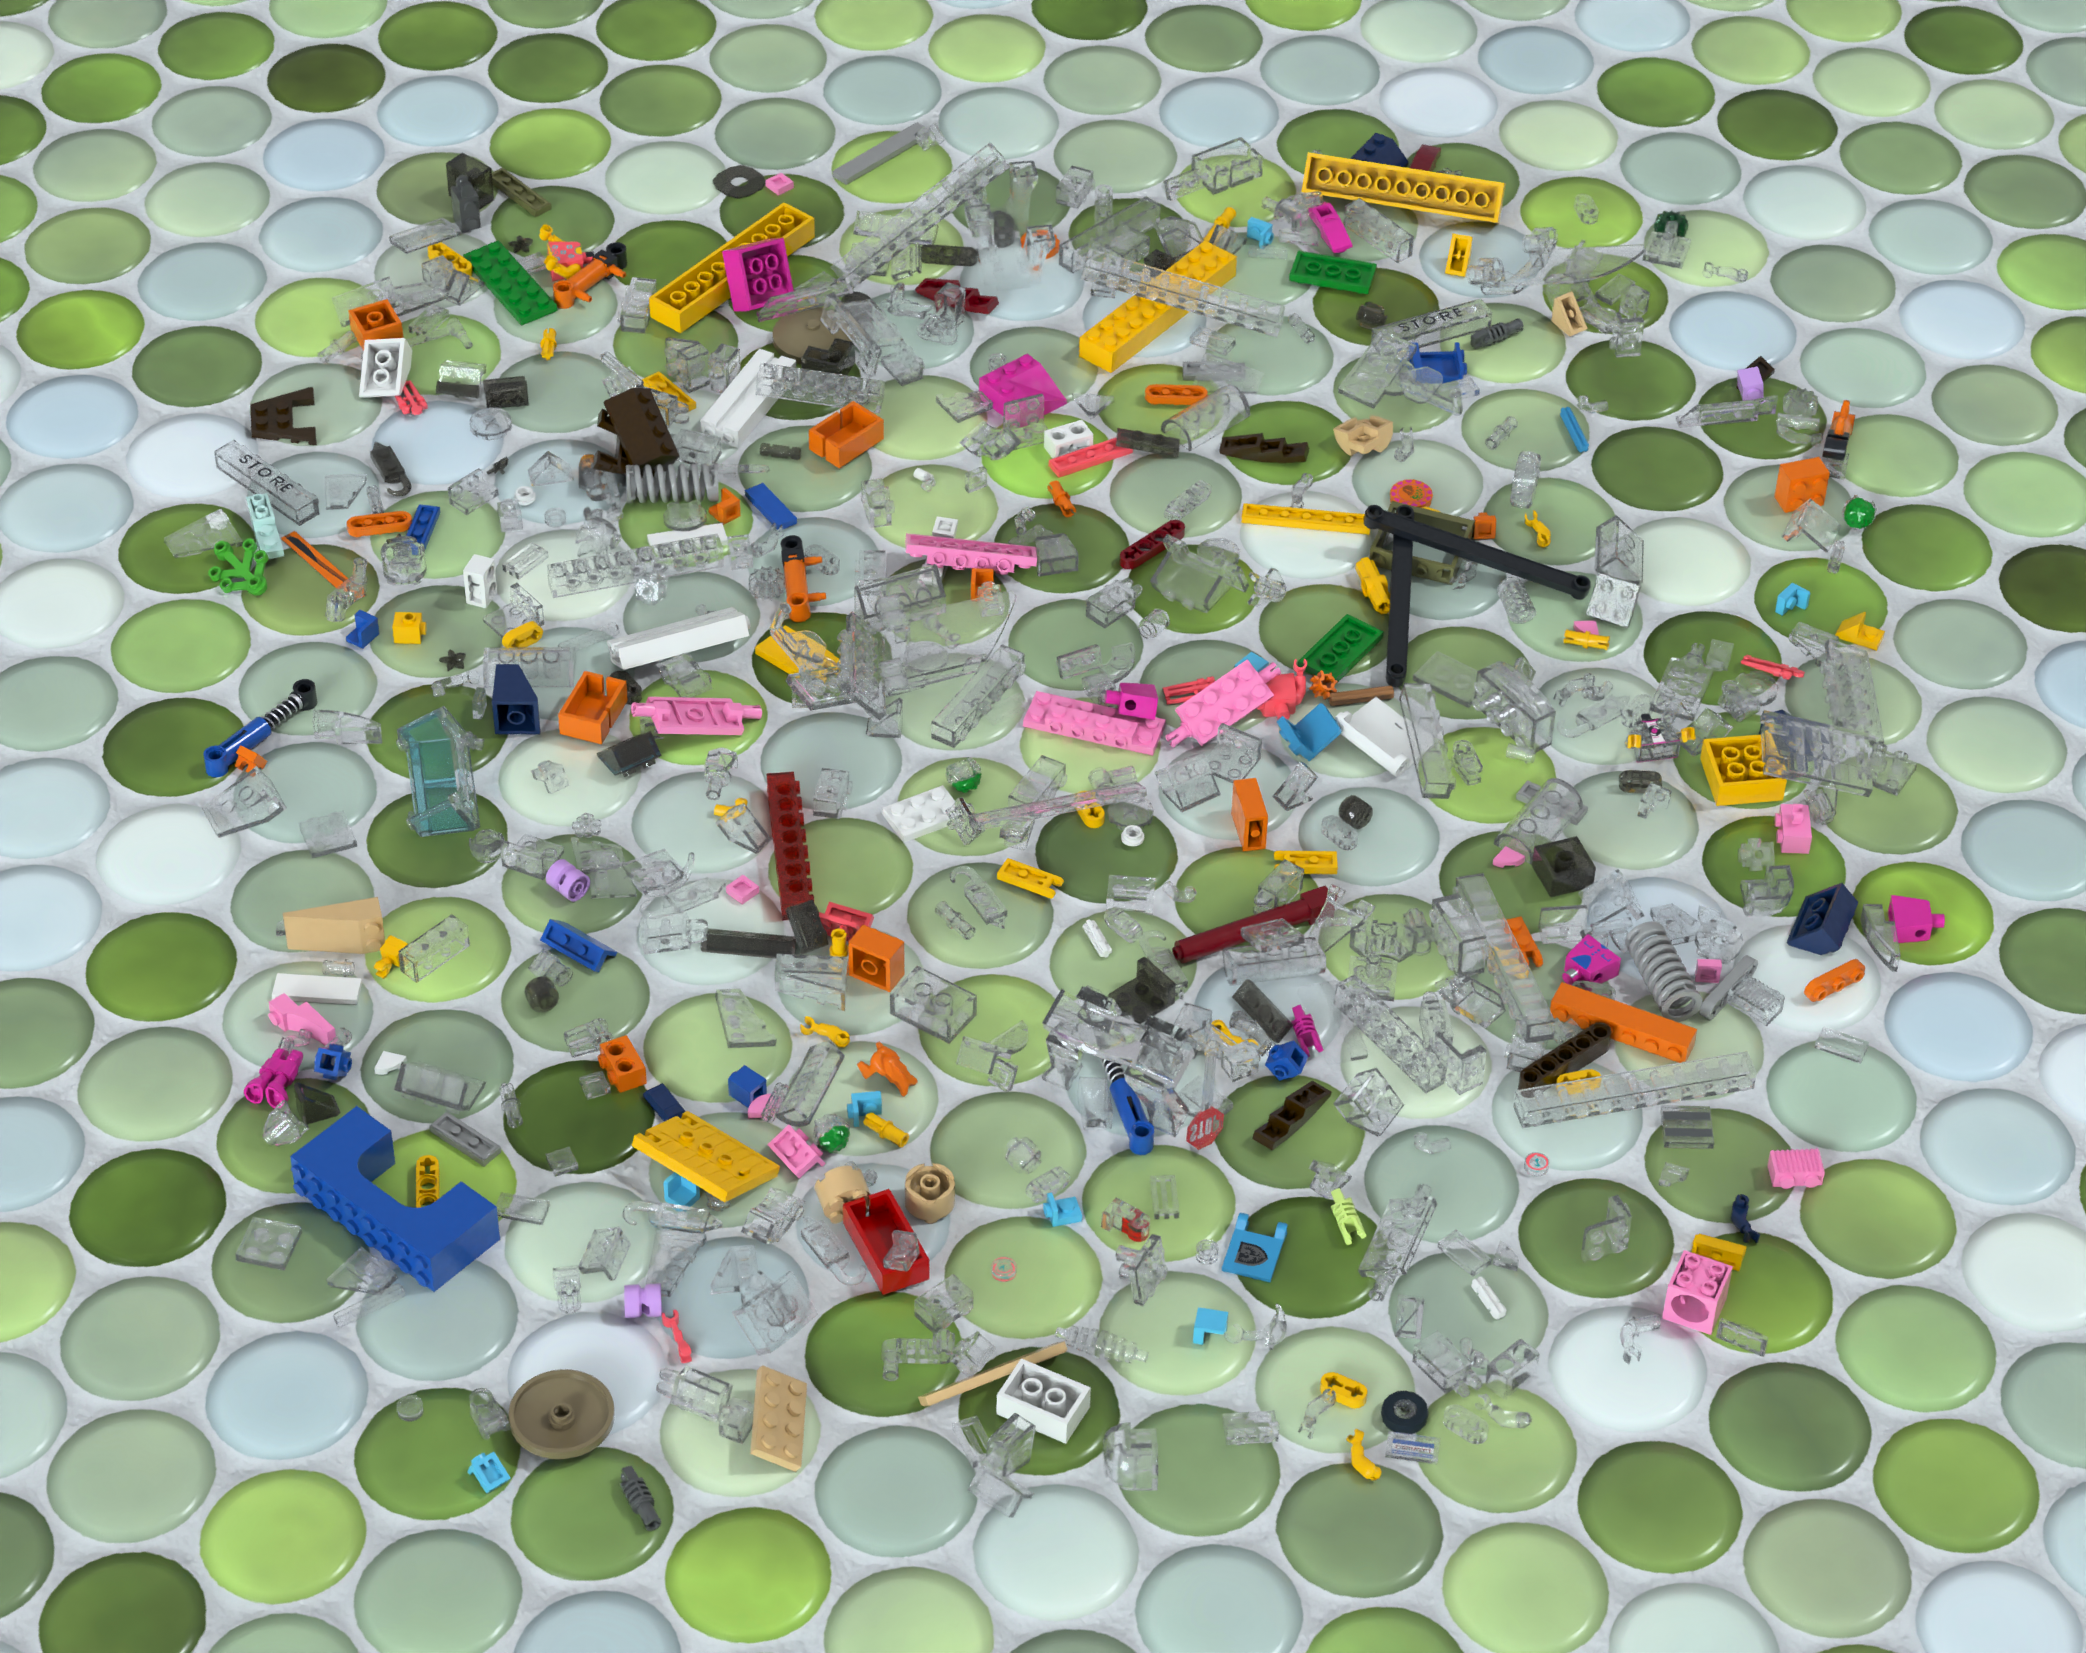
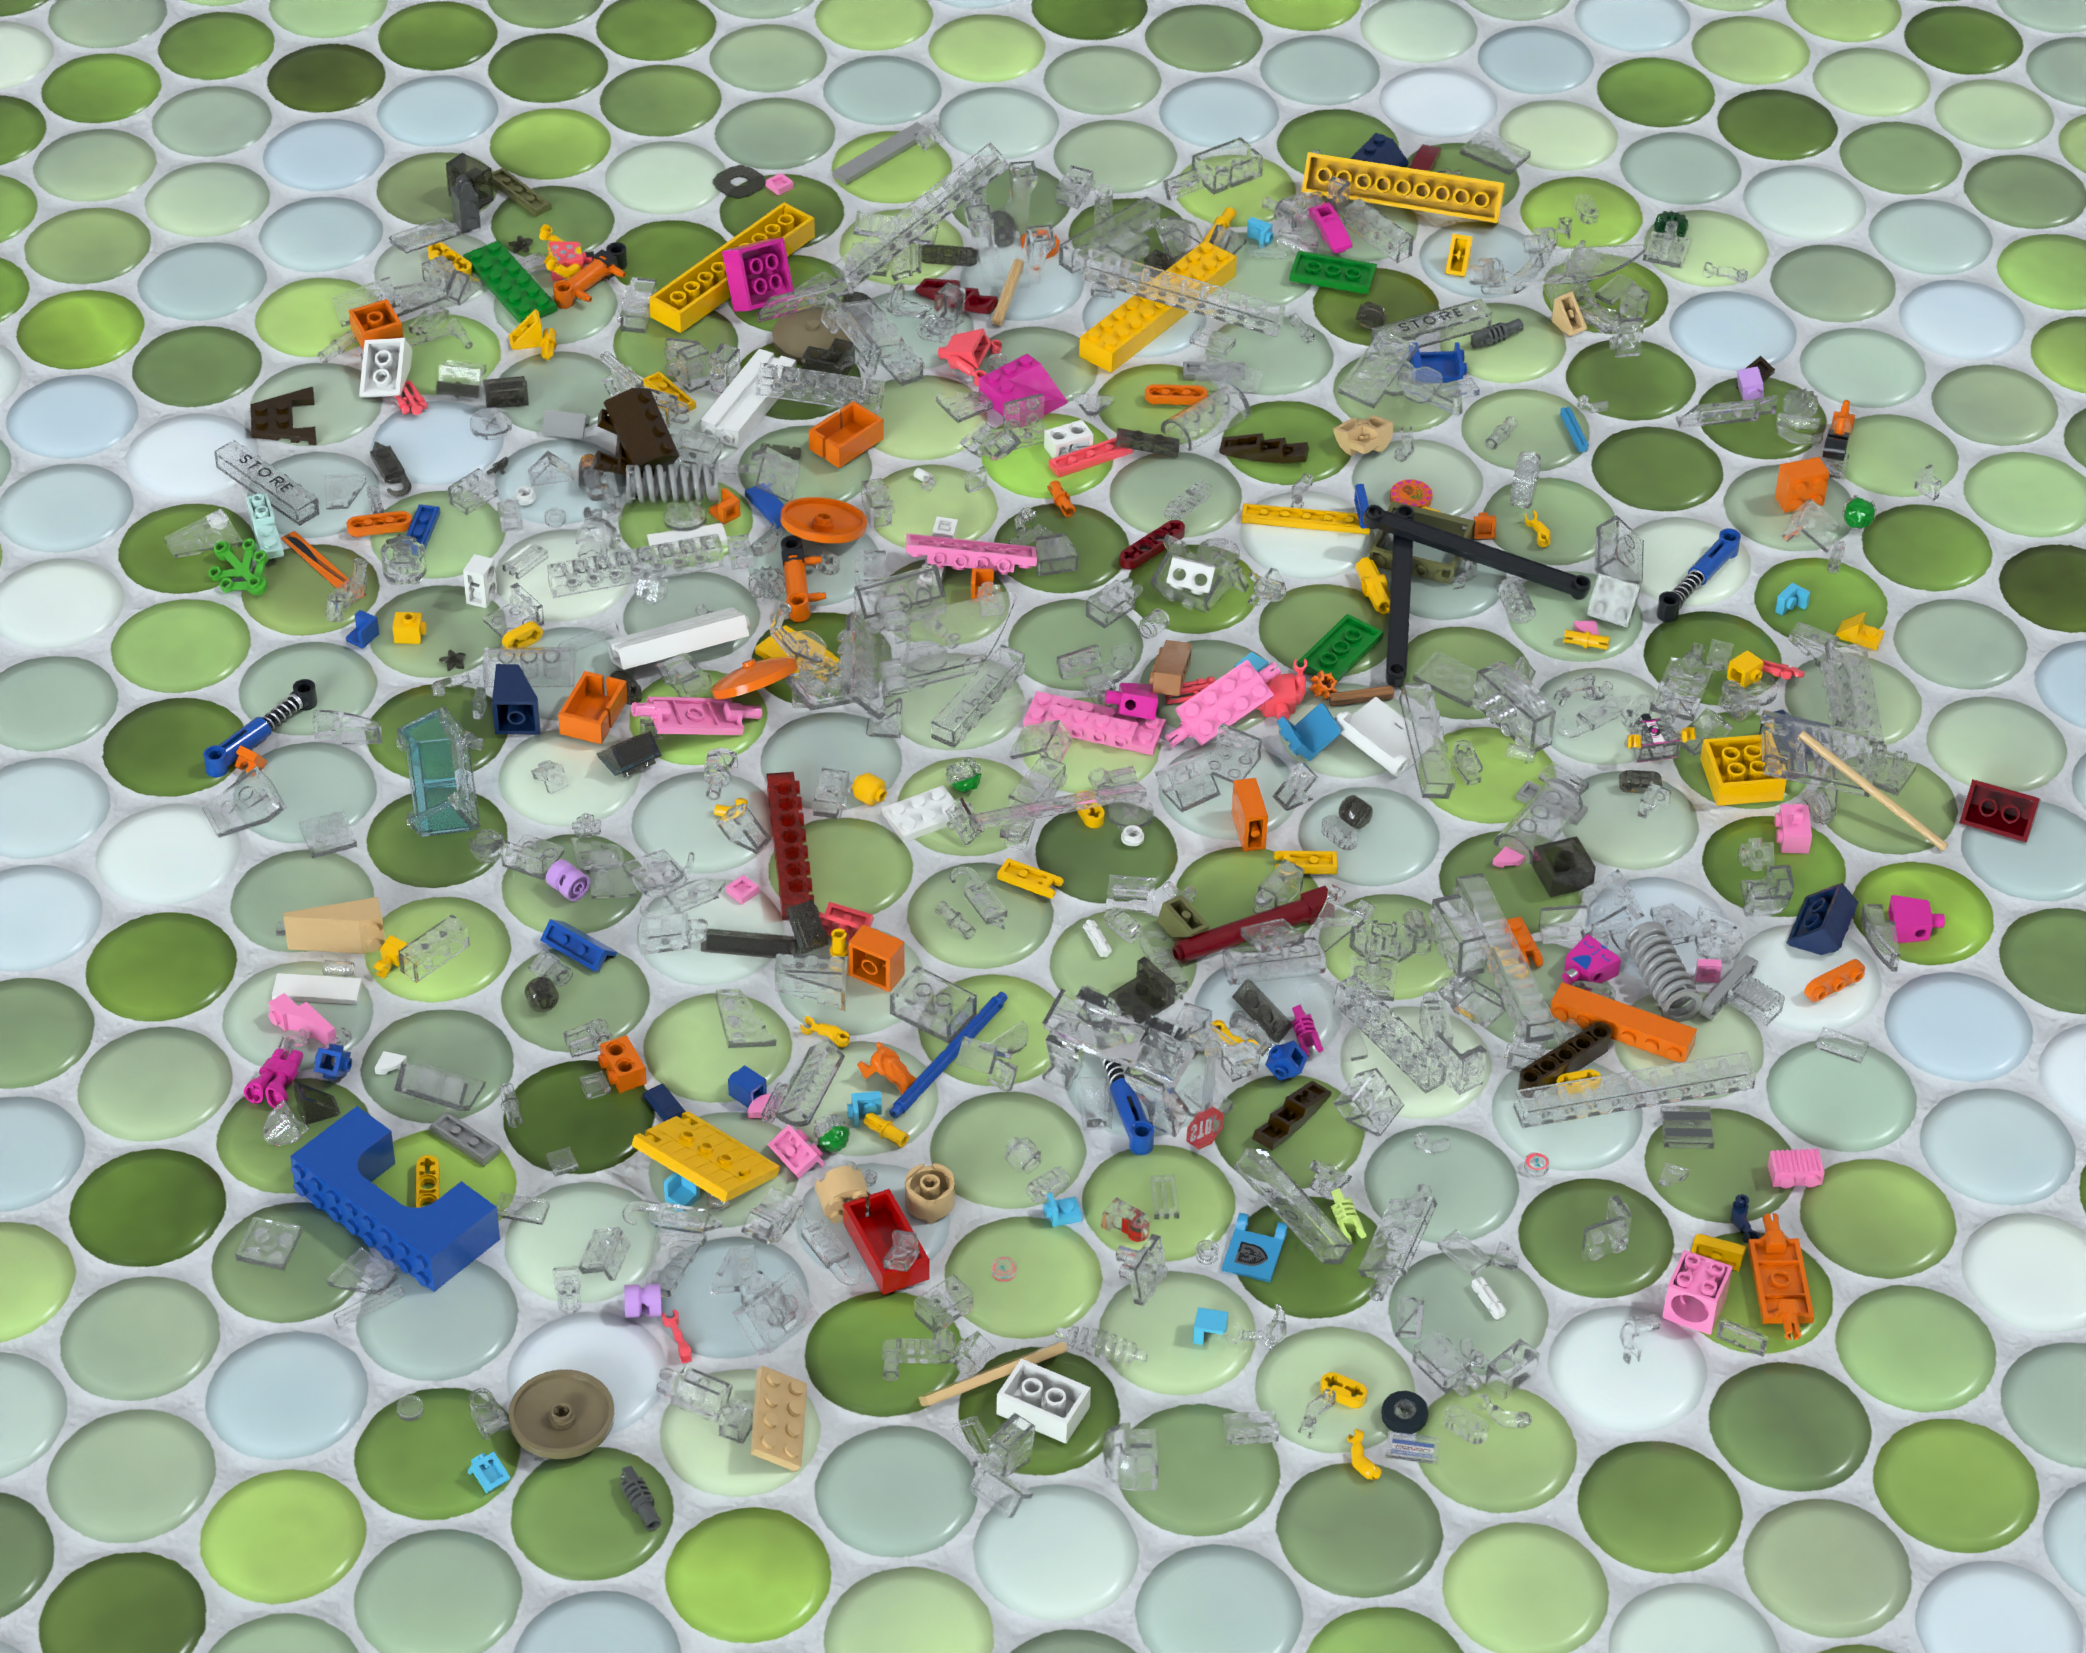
none -> yellow slope [508,309,543,350]
none -> light grey panel [542,409,590,440]
none -> orange dish [711,657,798,699]
none -> clear bracket [751,447,801,502]
none -> orange dish [780,497,867,544]
none -> yellow head [852,773,887,806]
none -> blue piece [889,992,1008,1118]
none -> coral torso [938,329,1002,387]
none -> tan axle [992,258,1024,326]
none -> clear bracket [1009,720,1072,771]
none -> medium nougat brick [1149,640,1192,696]
none -> olive slope [1157,895,1210,937]
none -> white brick [1166,555,1215,595]
none -> clear brick [1233,1148,1354,1265]
none -> clear pin [1275,234,1317,255]
none -> clear panel [1327,176,1350,221]
none -> blue tile [1354,484,1369,528]
none -> clear tile [1460,130,1531,175]
none -> clear tile [1538,762,1589,800]
none -> clear piece [1557,217,1572,240]
none -> piece [1657,528,1741,622]
none -> yellow brick [1727,650,1764,689]
none -> orange plate [1748,1213,1814,1340]
none -> tan piece [1798,730,1948,852]
none -> clear bracket [1914,464,1942,501]
none -> dark red slope [1959,779,2041,843]

